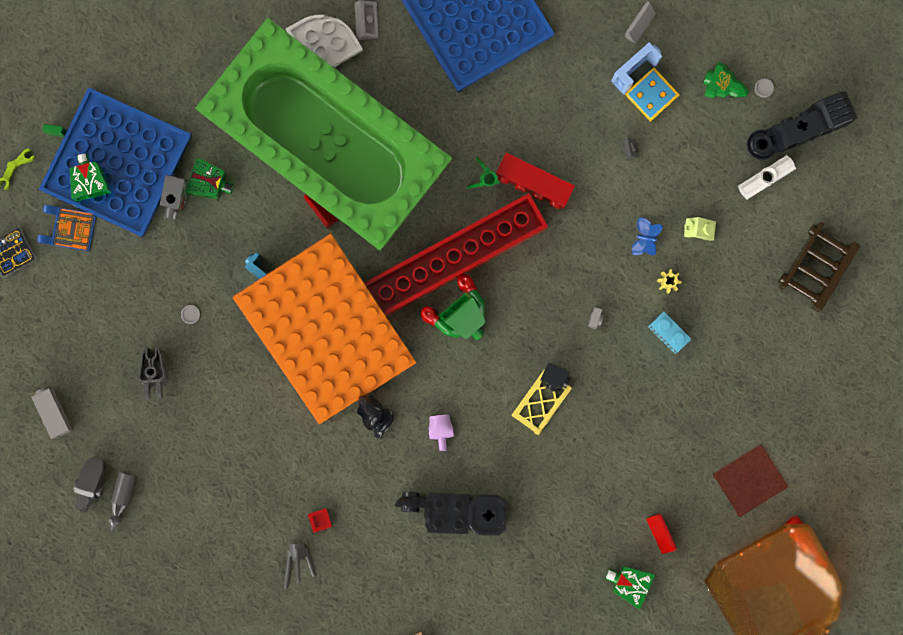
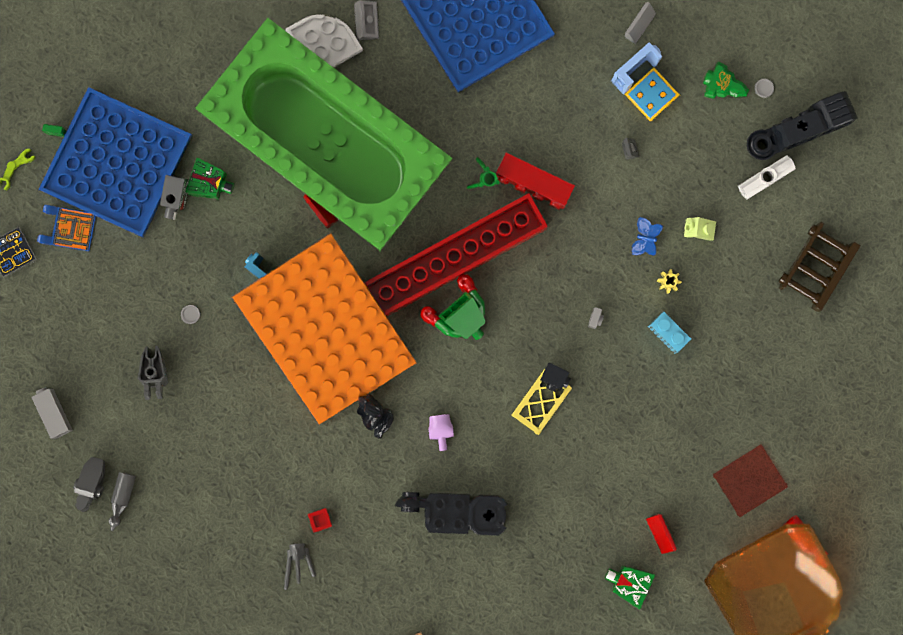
green torso [70,154,112,202] -> none

